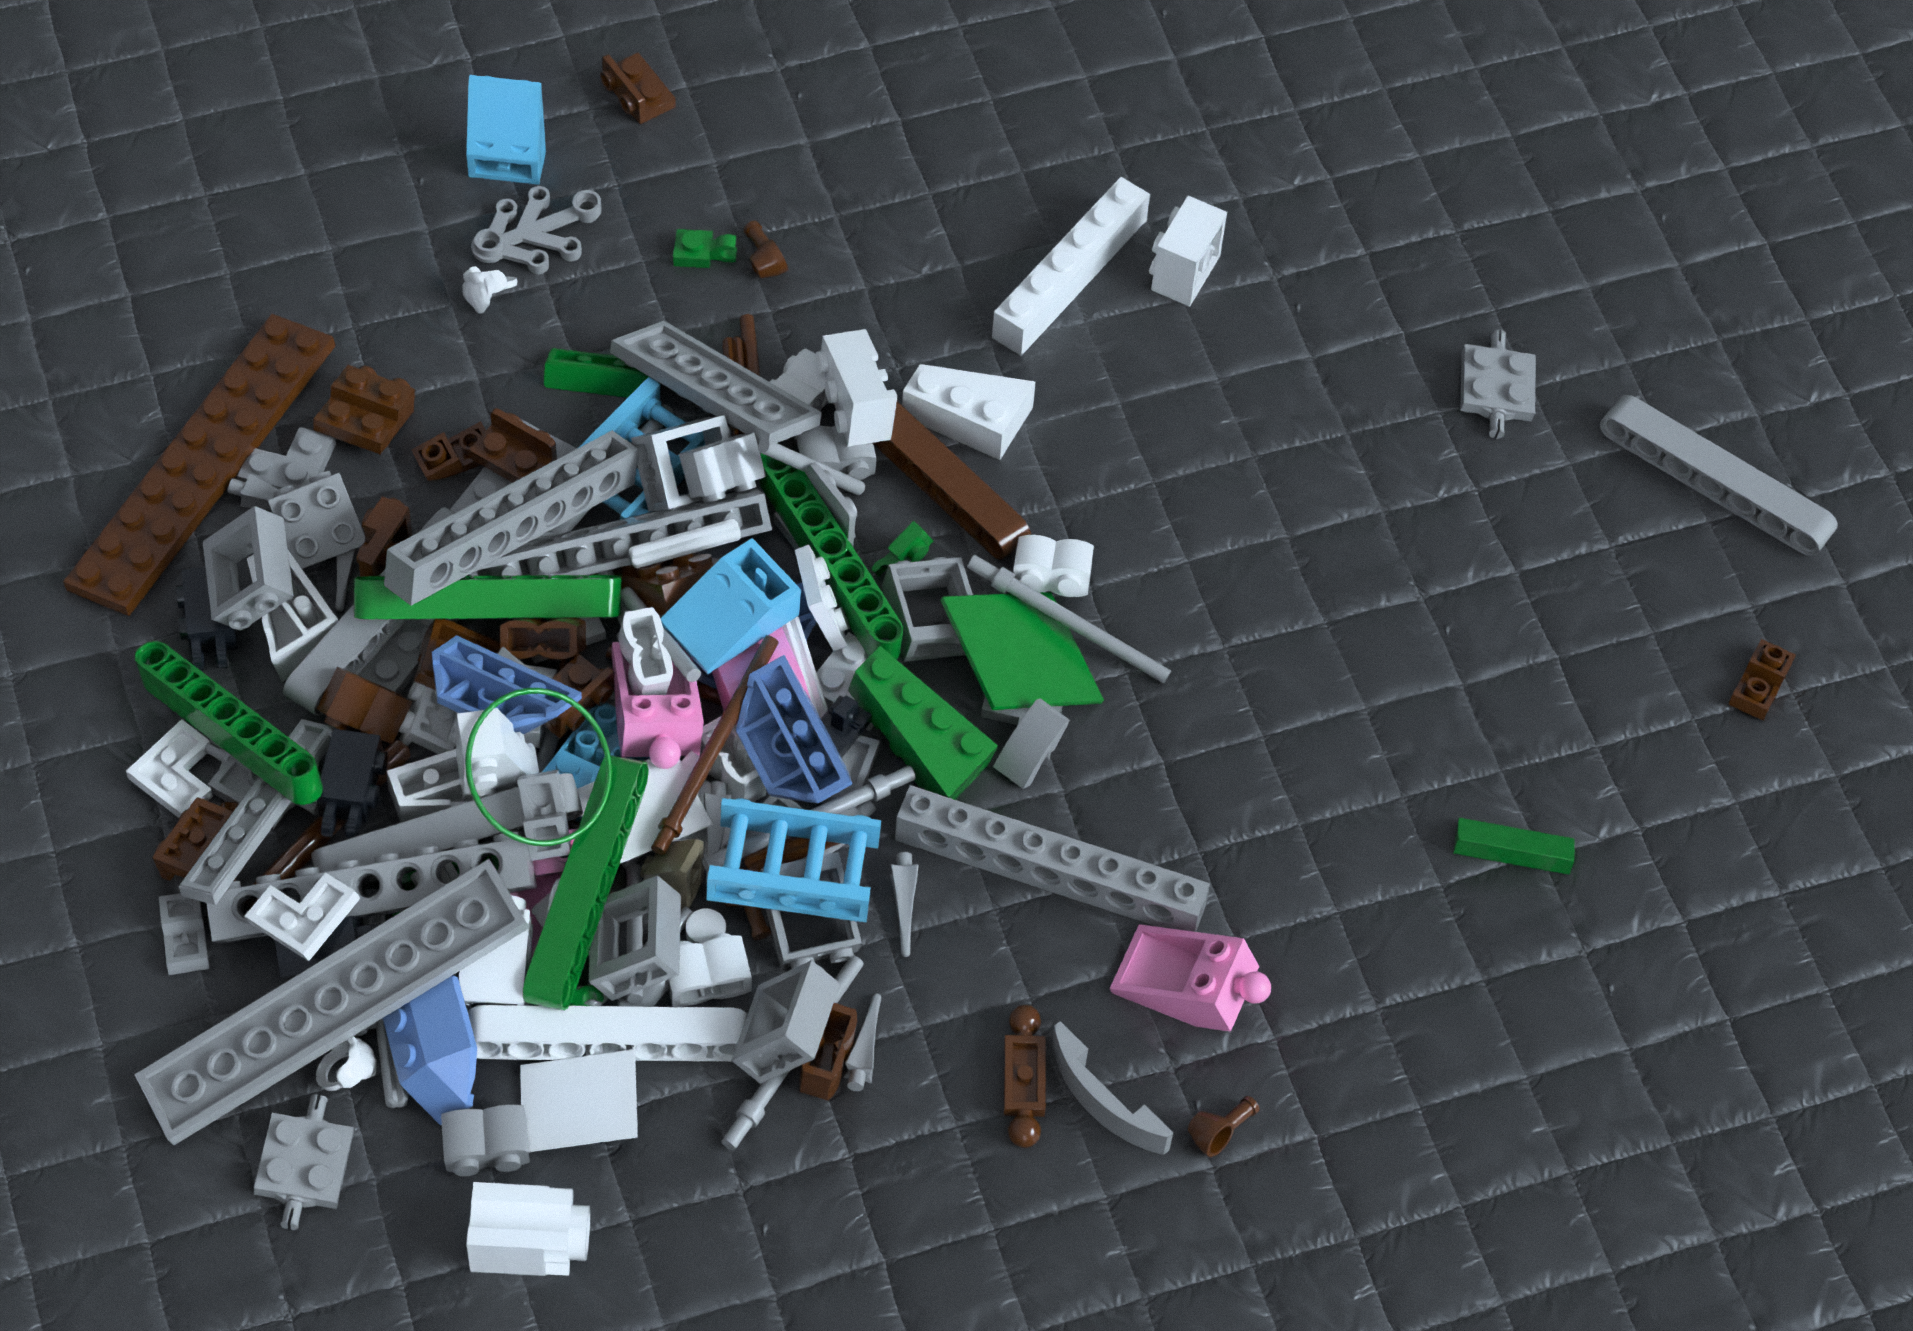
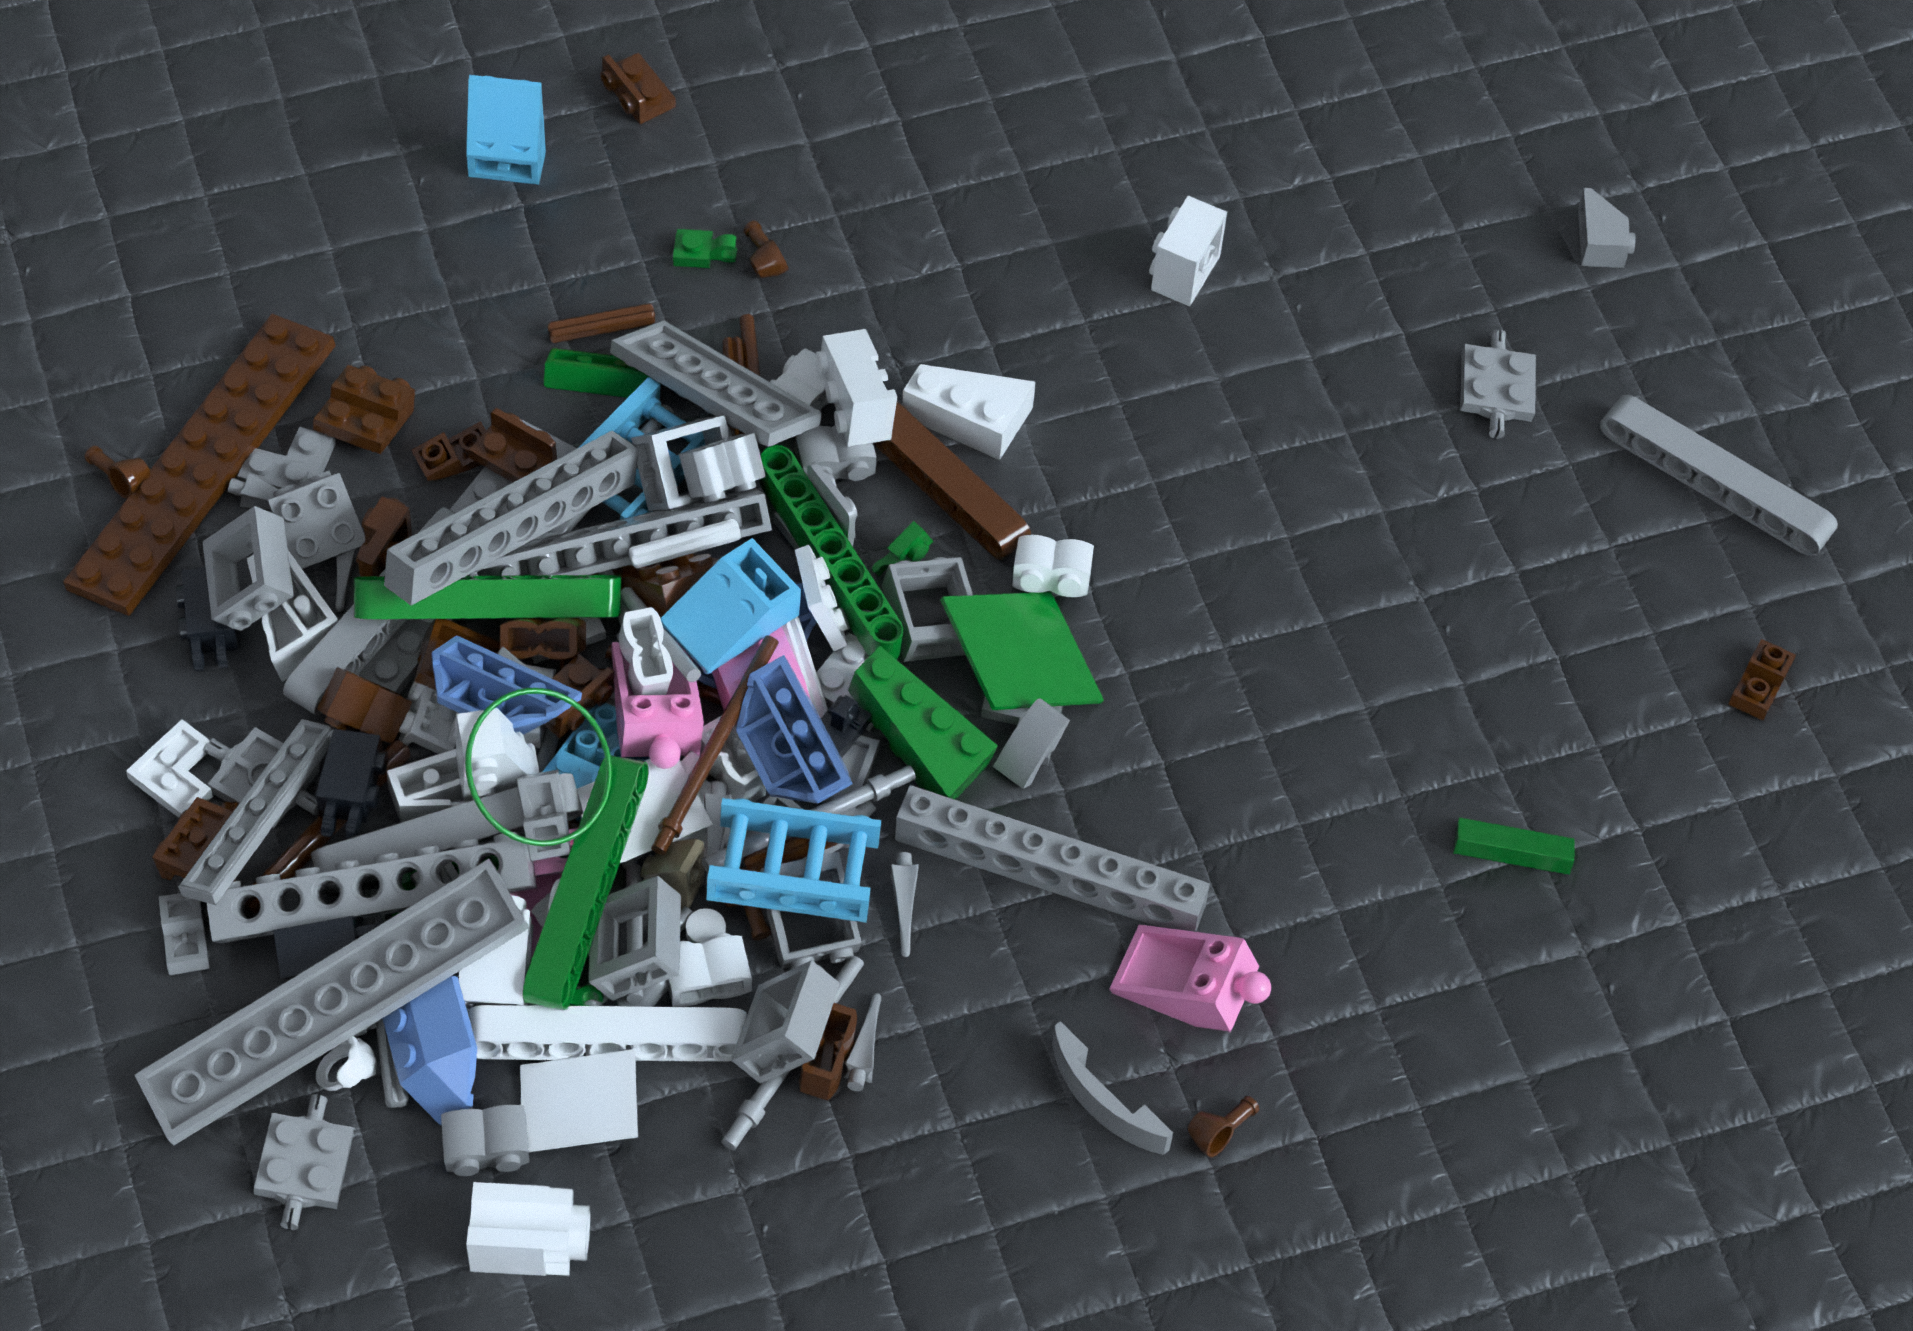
green beam [134,641,323,805] -> none
white plate [245,872,360,961] -> none
white piece [462,267,517,314] -> none
light grey plant [471,186,602,274] -> none
light grey bar [758,438,865,495] -> none
light grey bar [967,555,1171,684] -> none
white brick [992,177,1150,356] -> none
reddish brown plate [1004,1005,1046,1148] -> none
none -> reddish brown bar [85,446,150,499]
none -> reddish brown axle [547,303,655,343]
none -> light grey slope [1578,188,1635,268]

